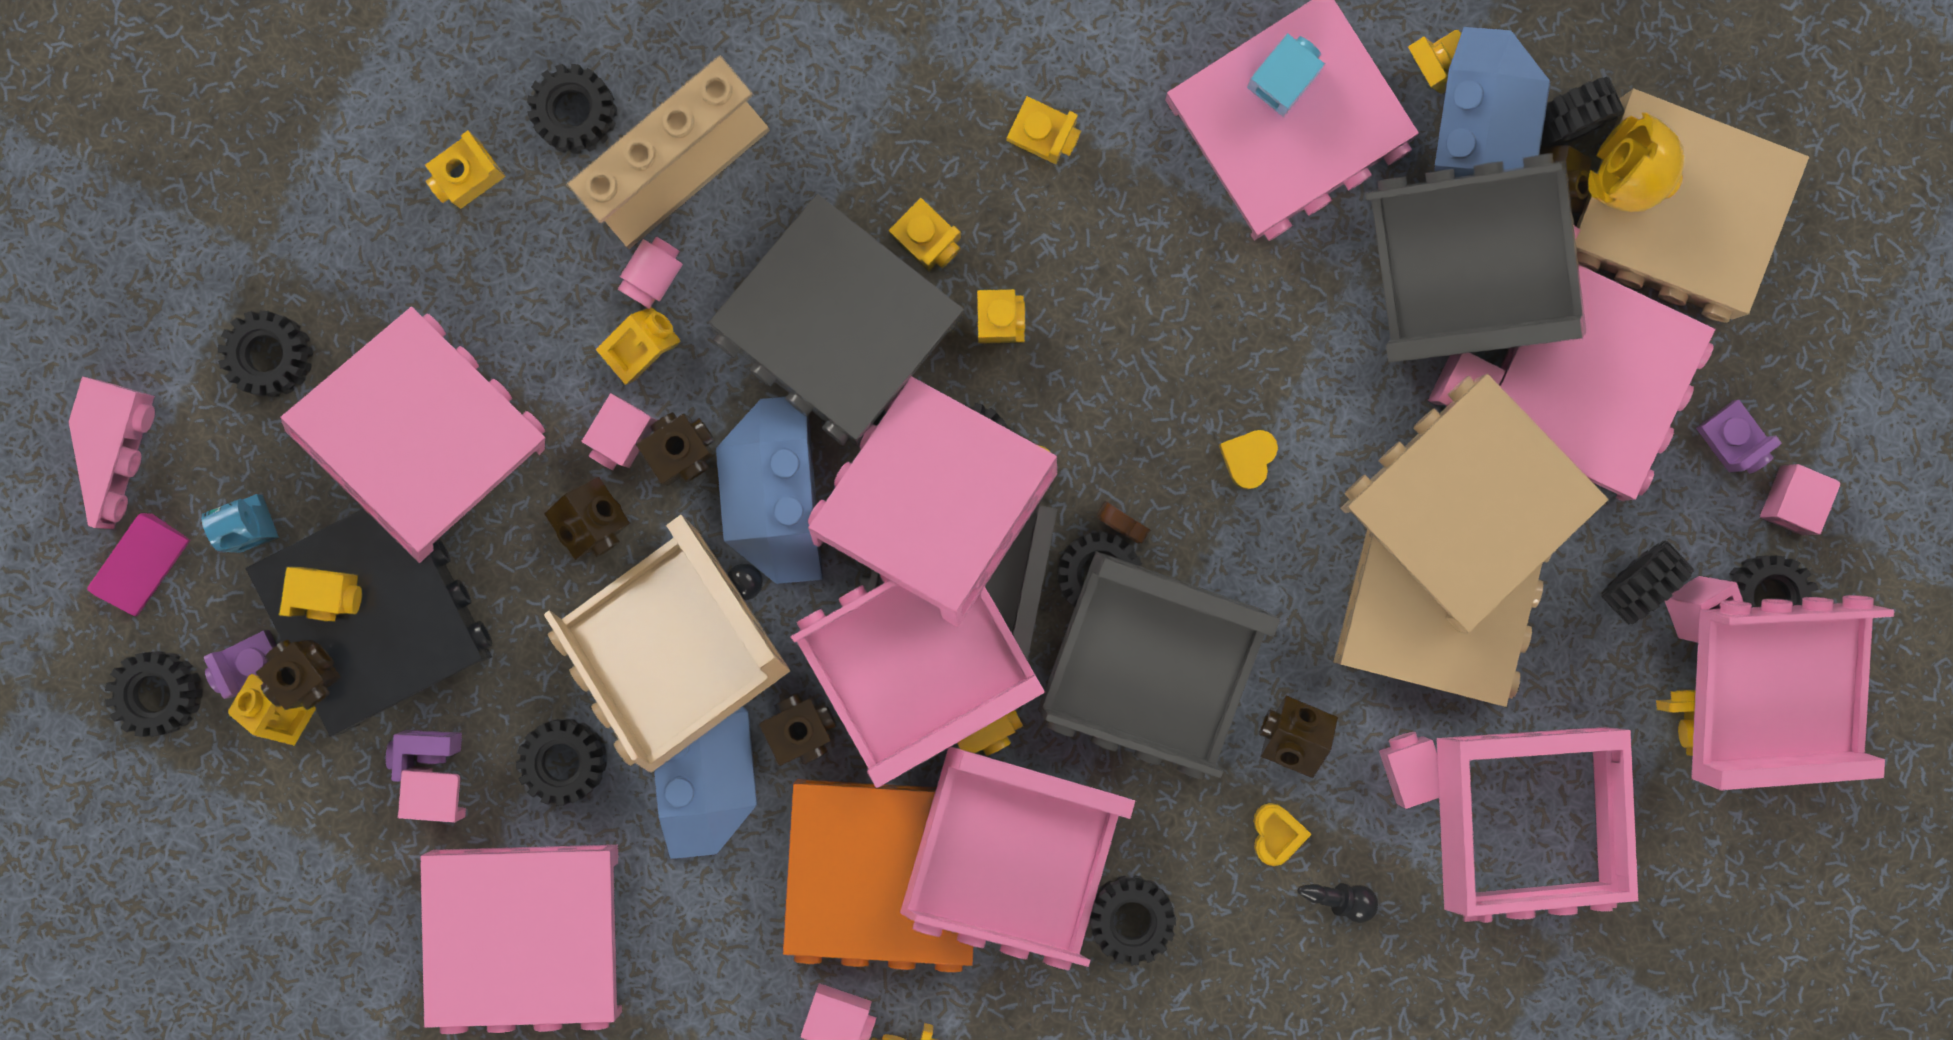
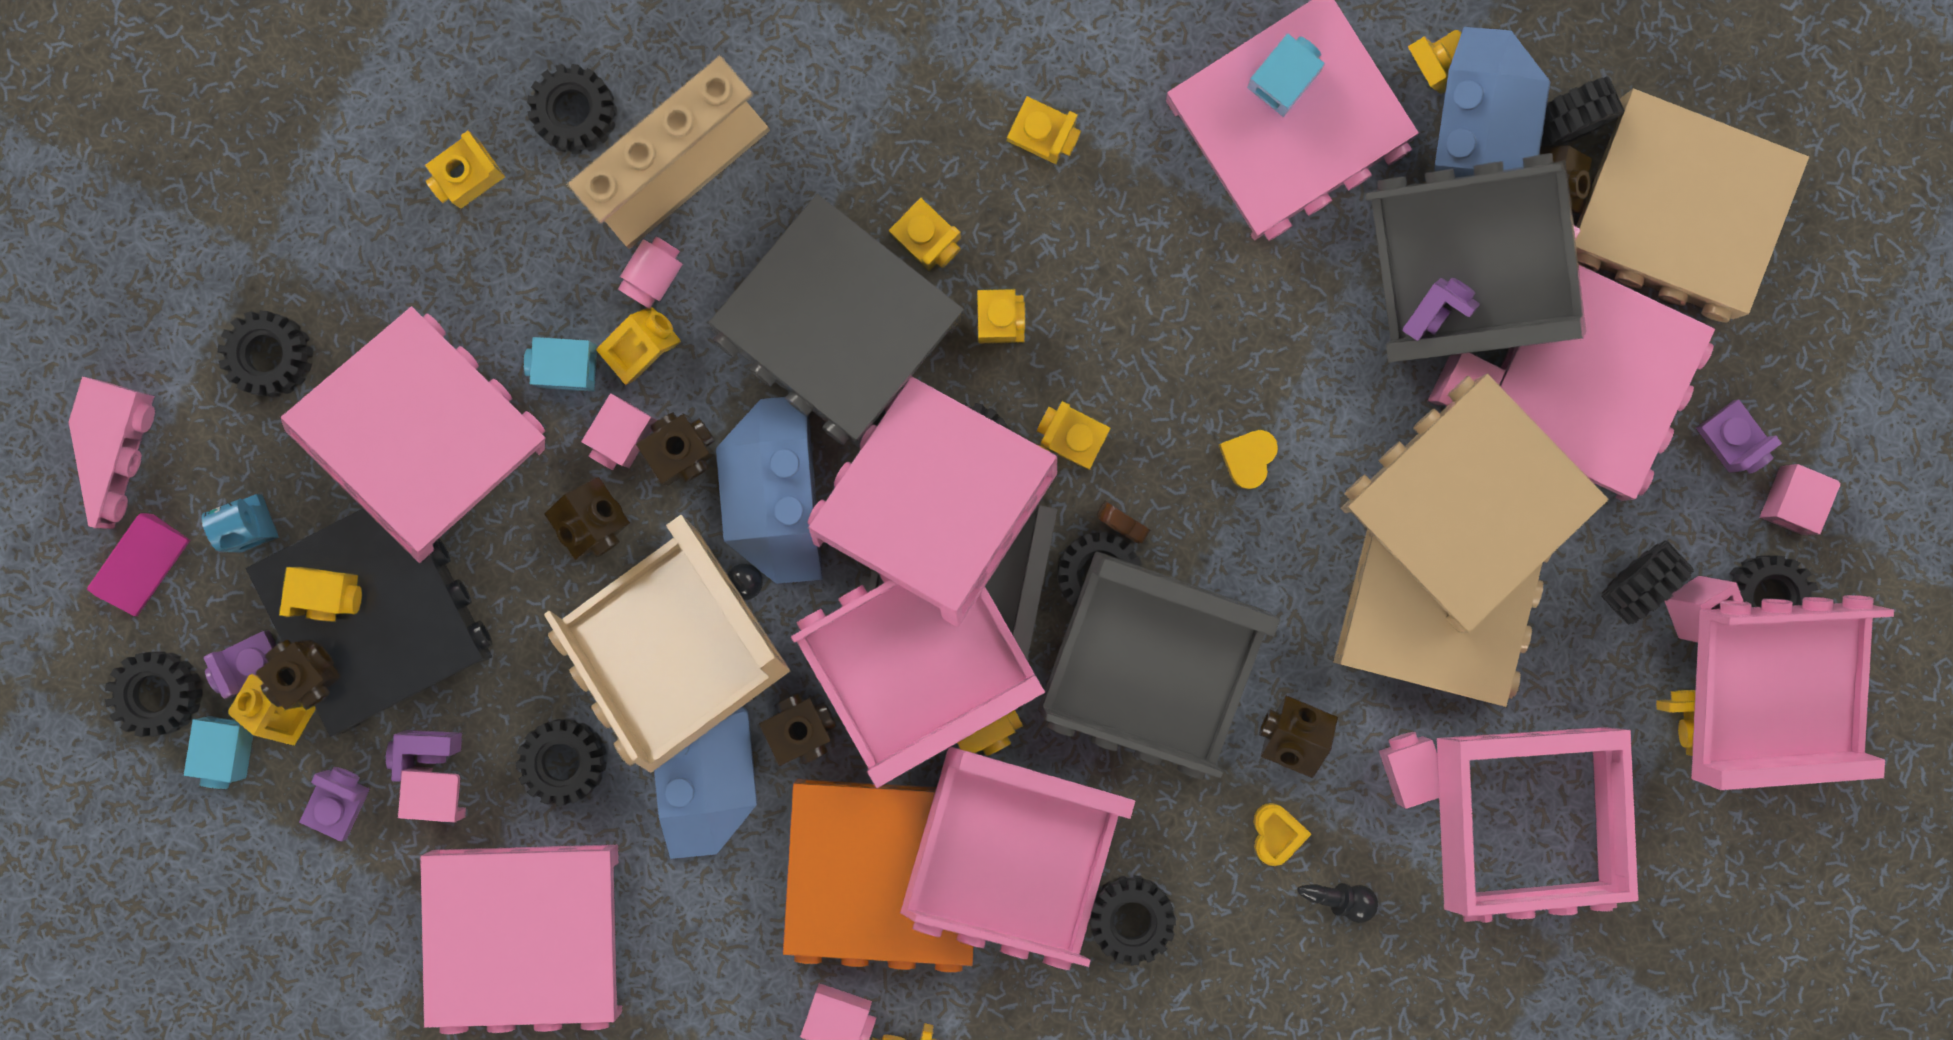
yellow cylinder [1588,112,1684,212] -> none
none -> medium azure brick [184,716,253,789]
none -> medium lavender bracket [299,767,370,842]
none -> medium azure brick [524,337,597,391]
none -> yellow bracket [1036,401,1111,470]
none -> medium lavender bracket [1402,278,1480,341]

